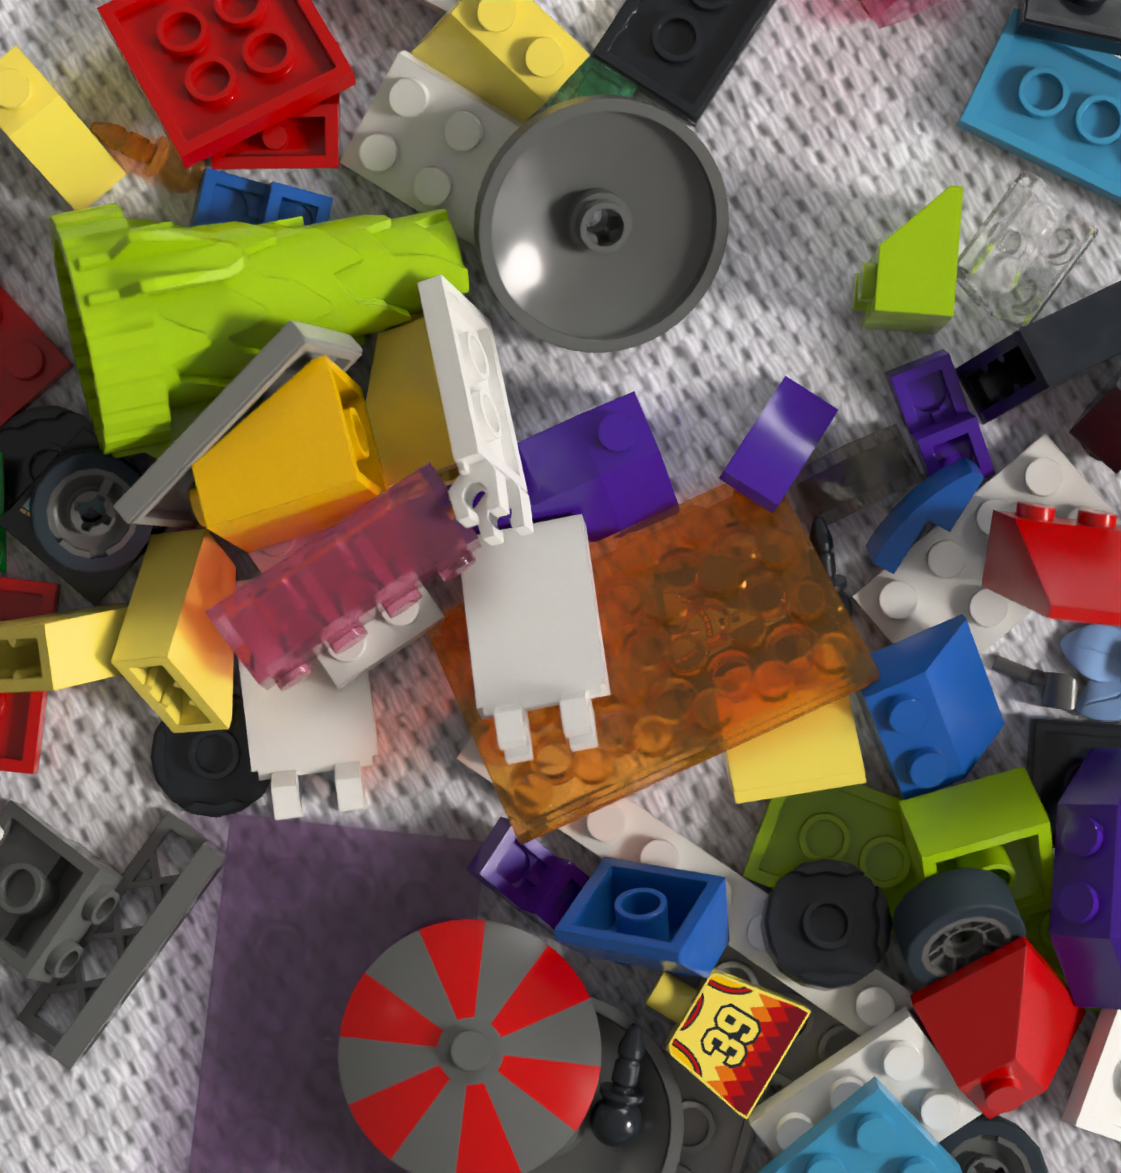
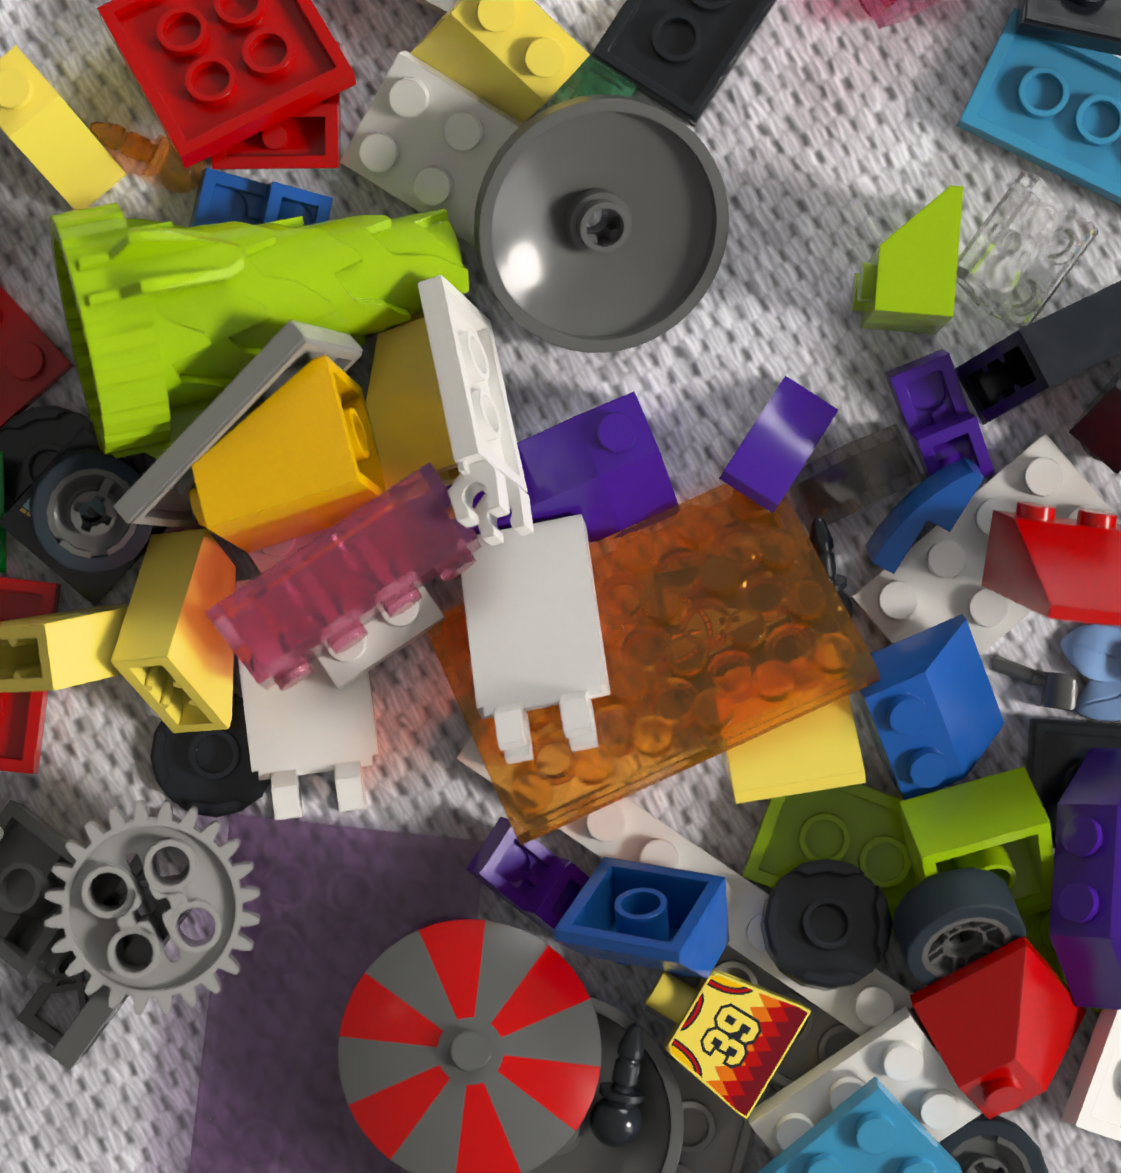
none -> light grey gear [45,799,260,1015]

